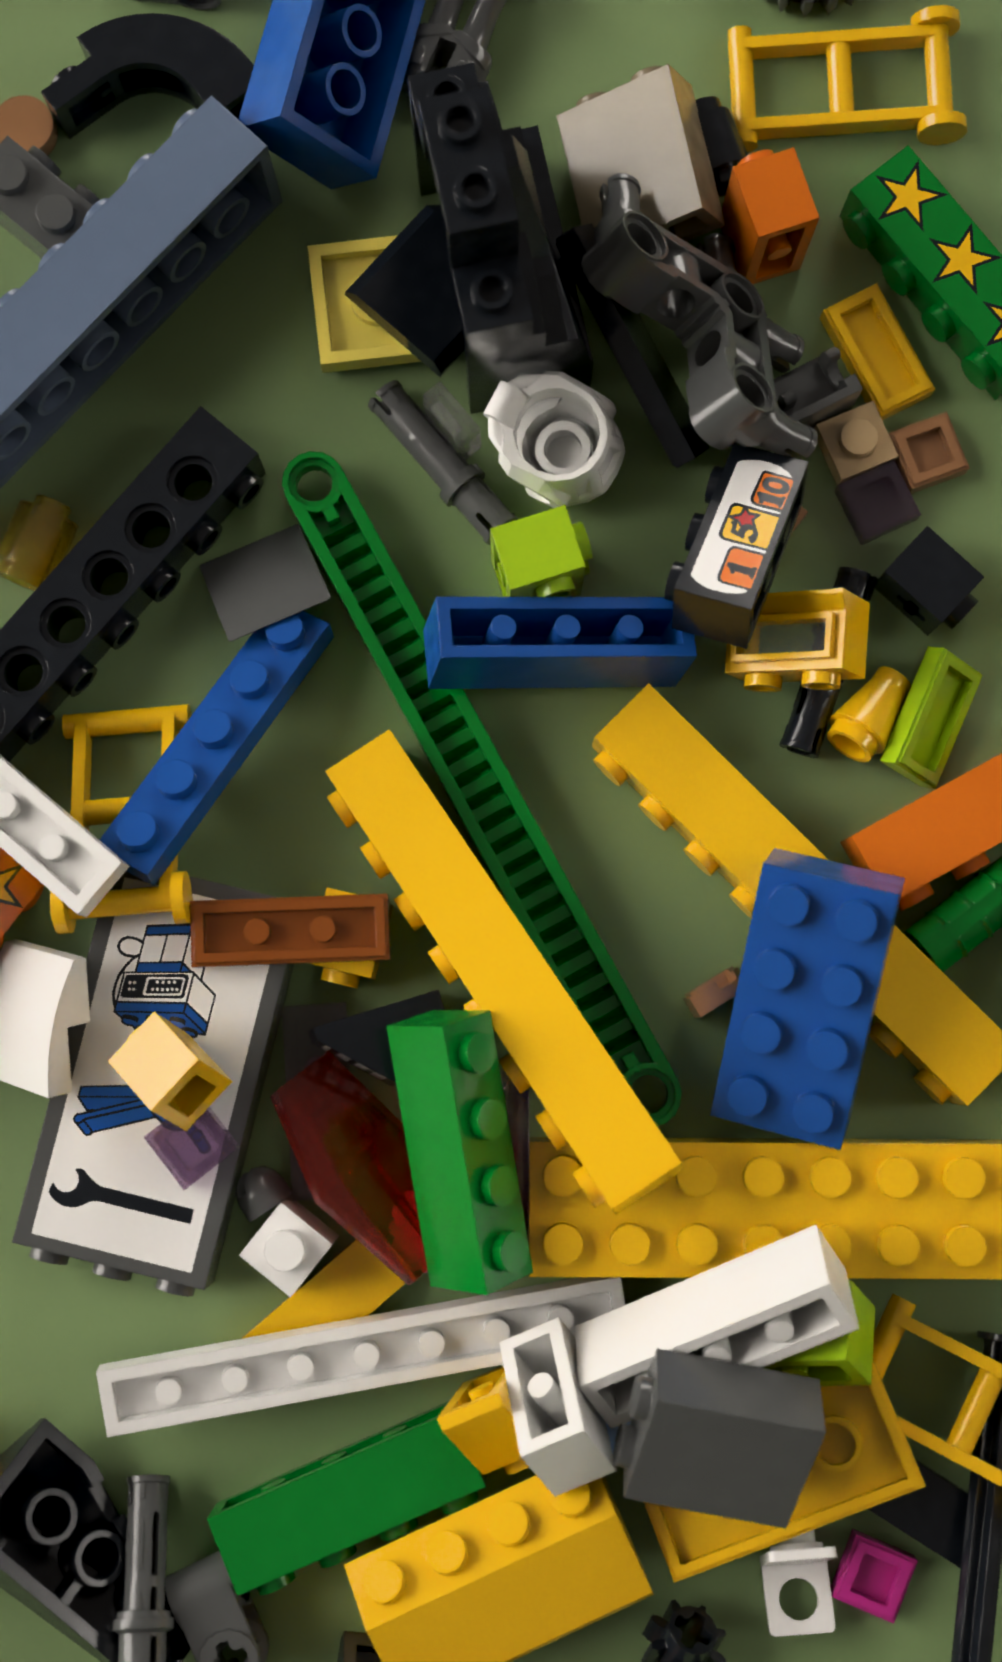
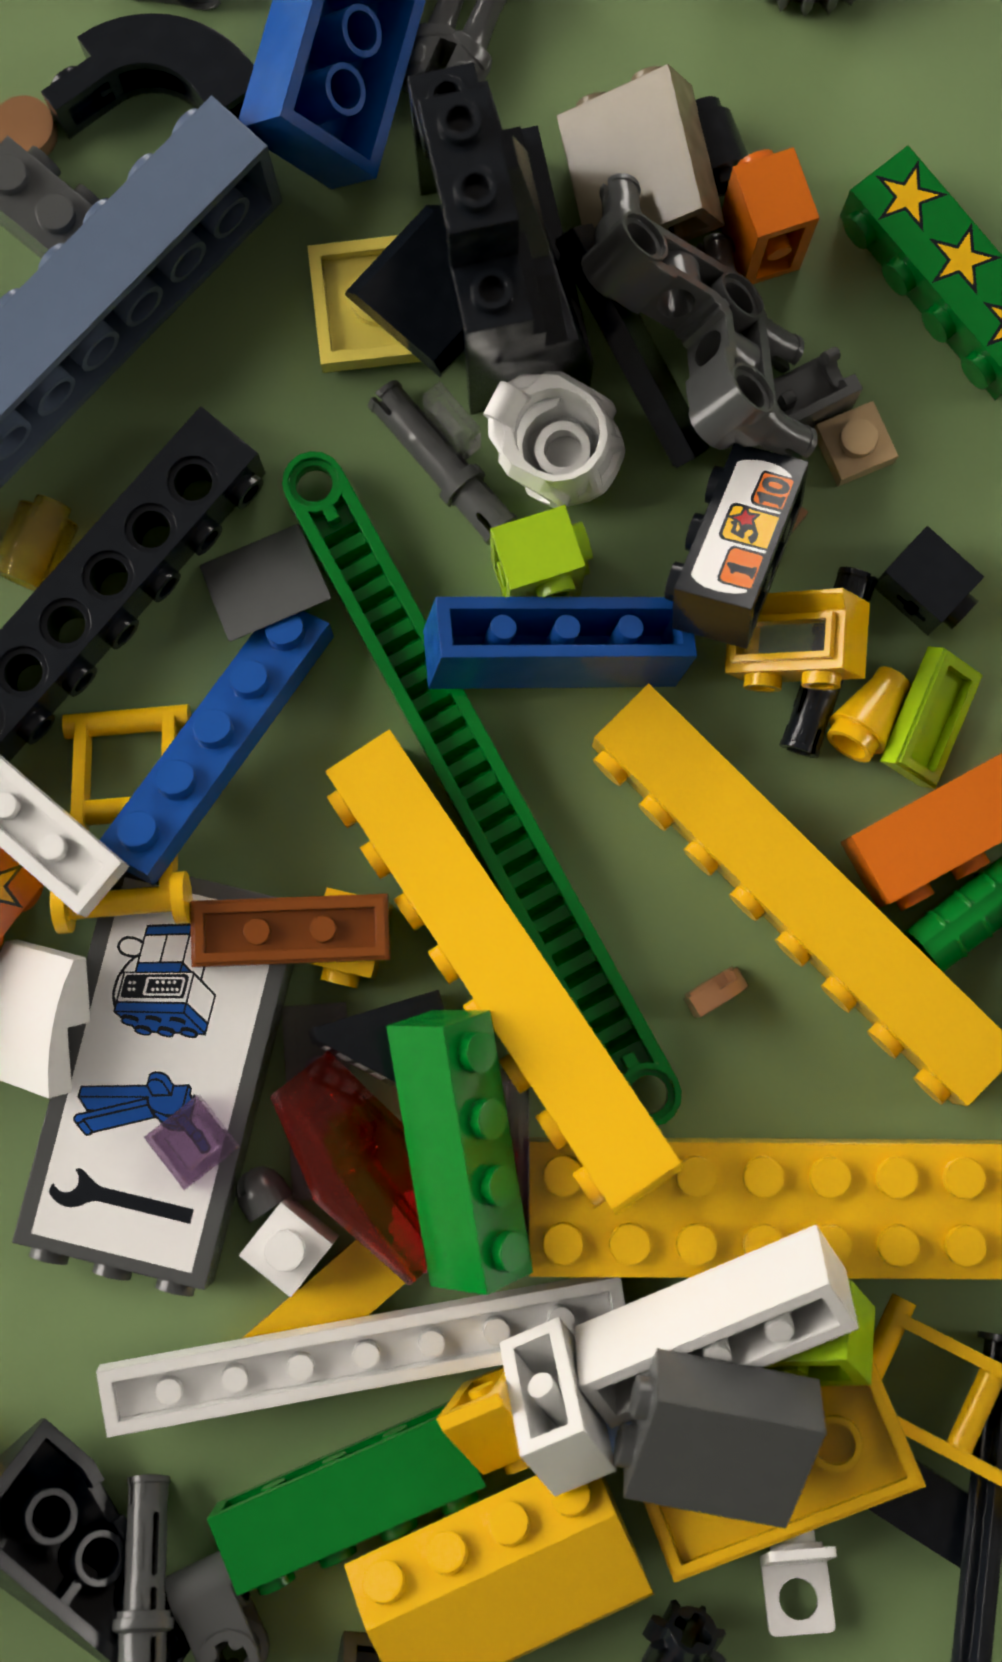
yellow brick [108,1011,232,1132] -> none
blue brick [710,848,905,1150] -> none
yellow piece [727,5,967,152] -> none
yellow tile [819,283,935,421] -> none
dark pink tile [830,1528,918,1624] -> none
tile [834,460,921,546] -> none
medium nougat tile [889,412,970,495] -> none

